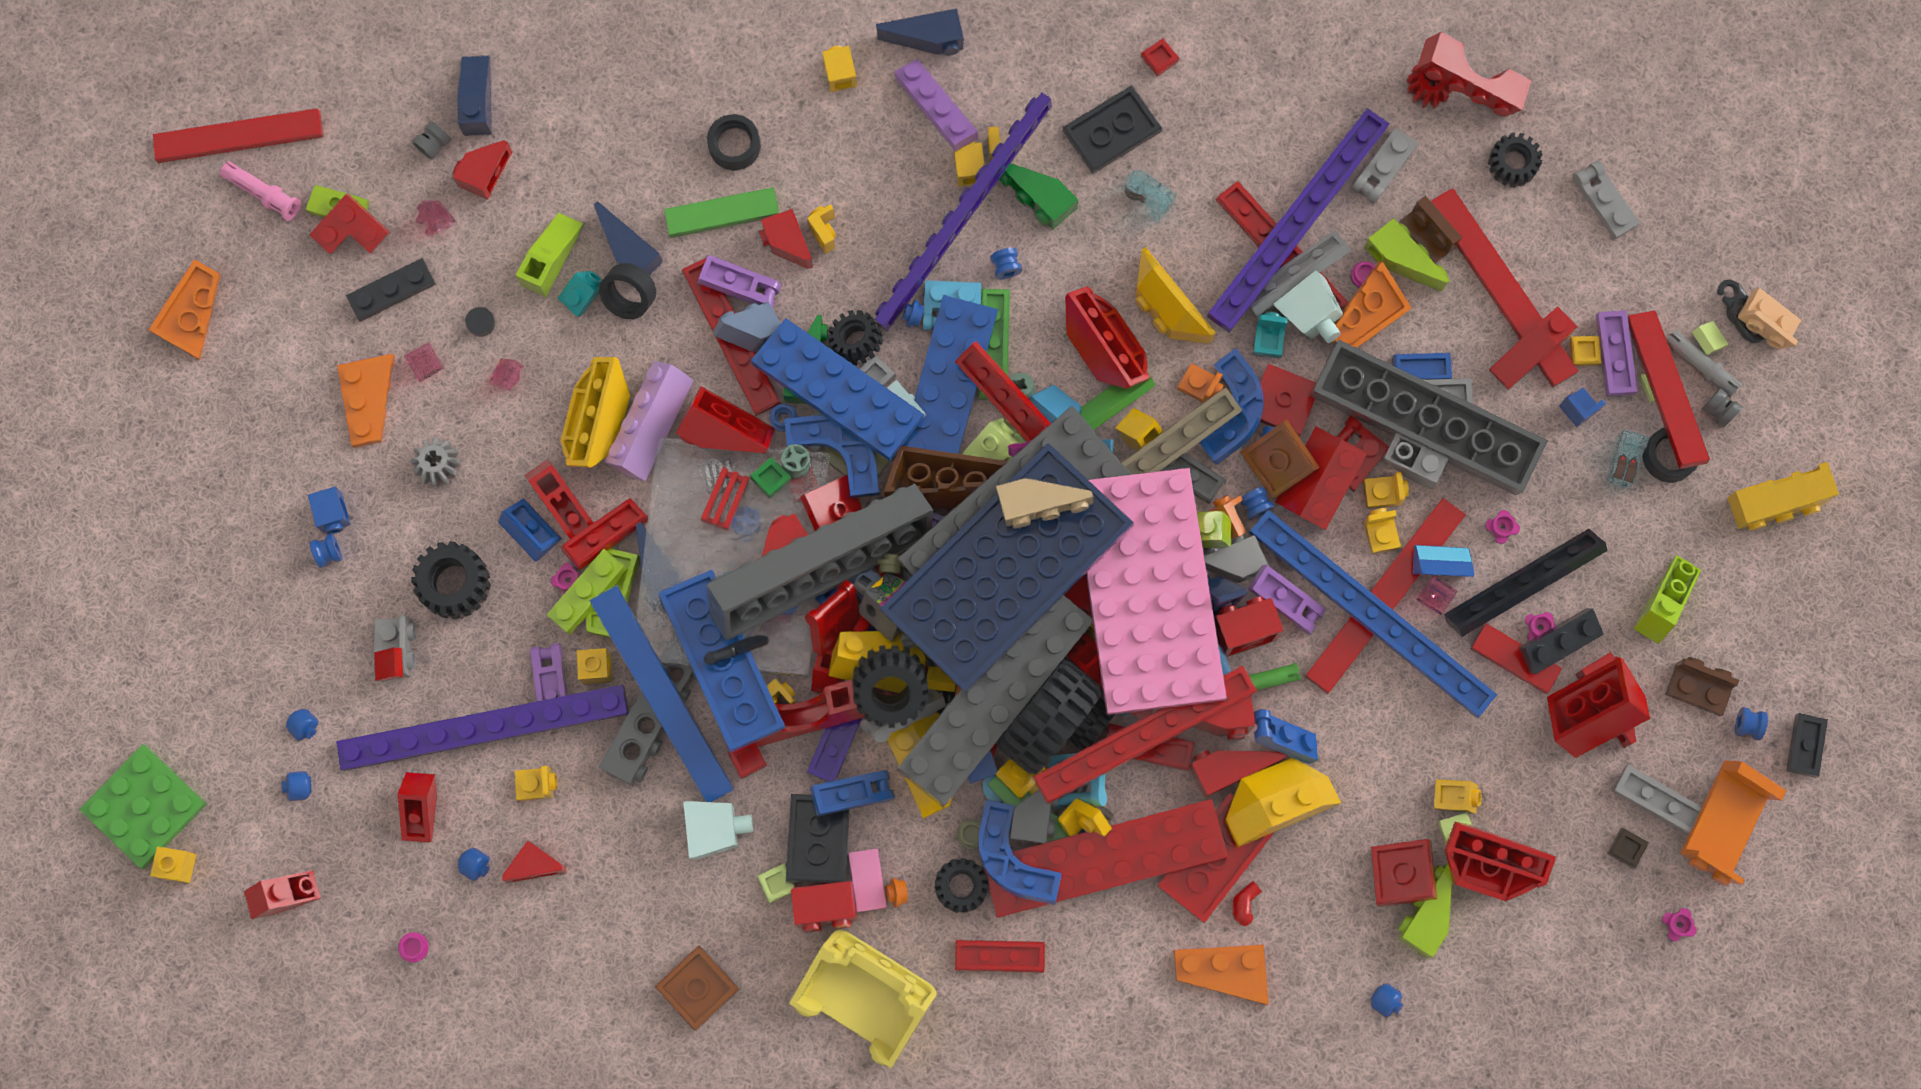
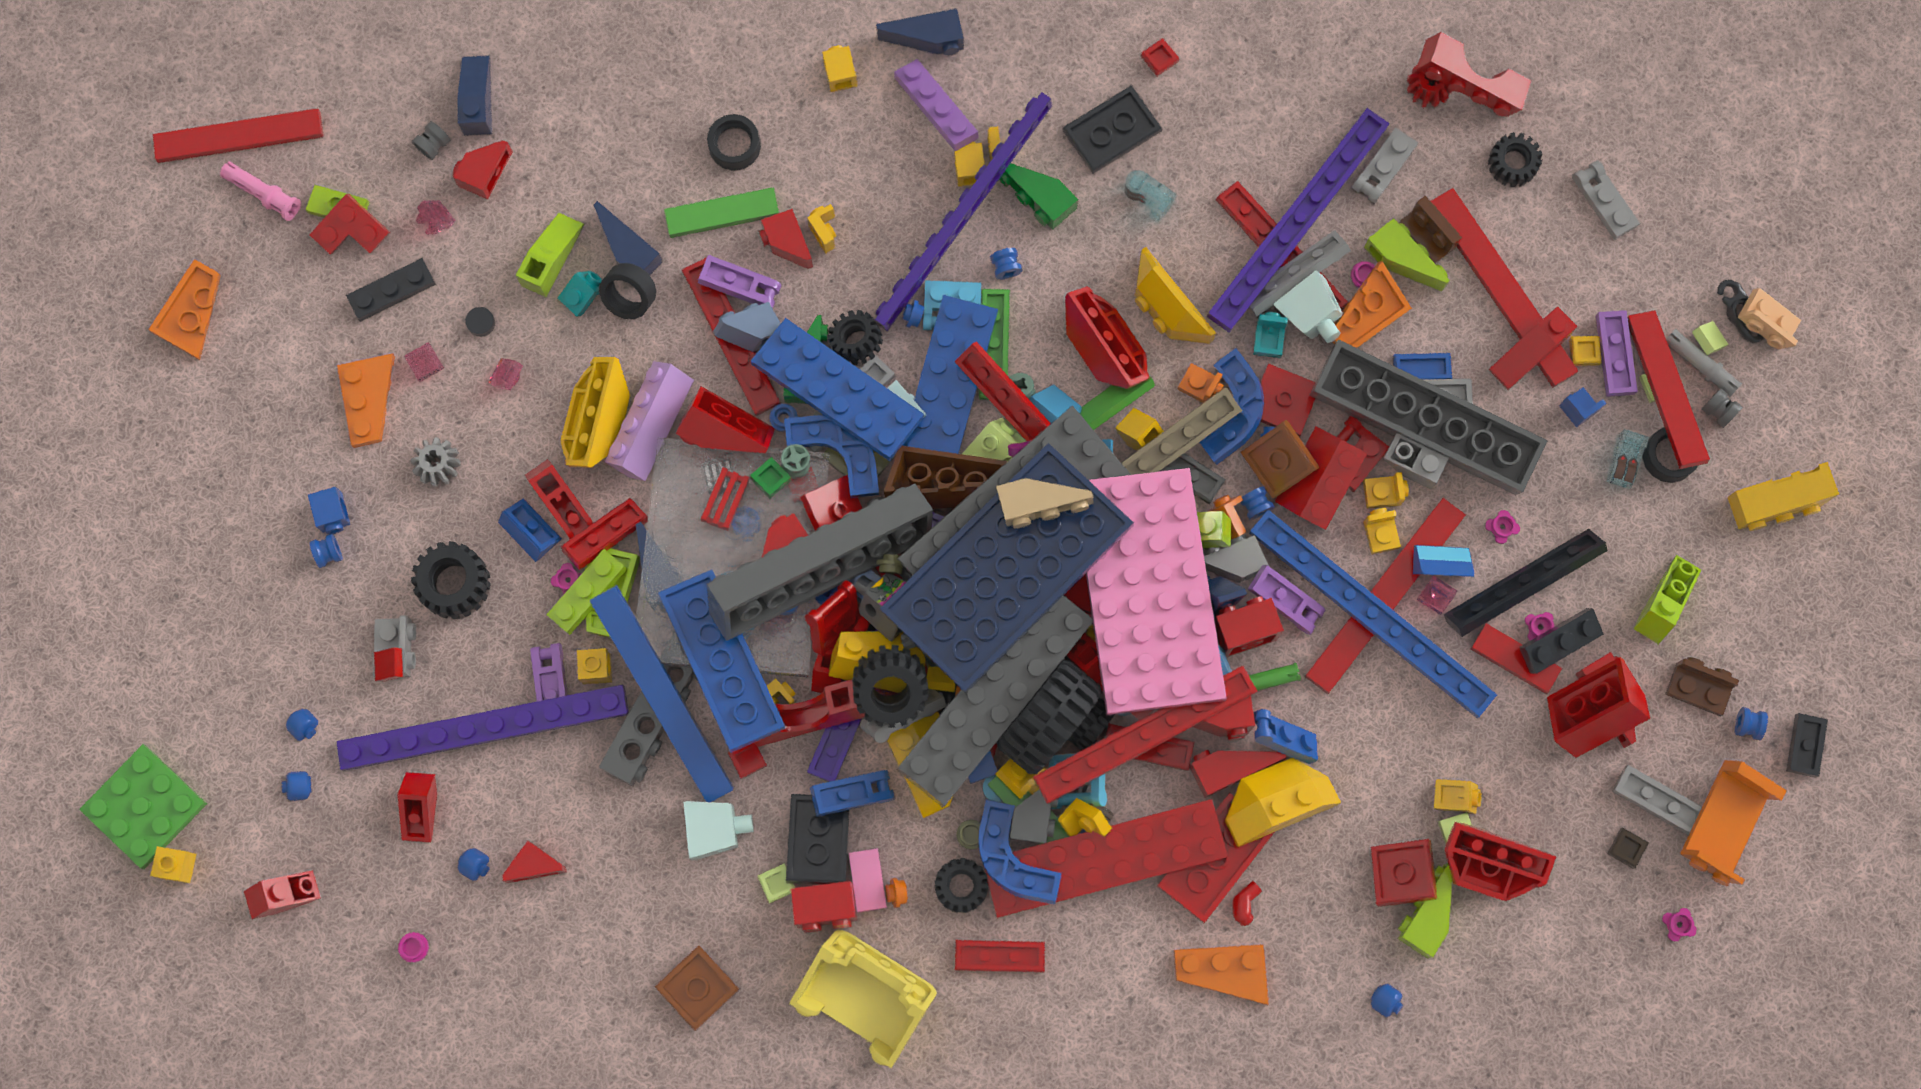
yellow bracket [515,766,558,801] -> none
black piece [704,635,769,666] -> none

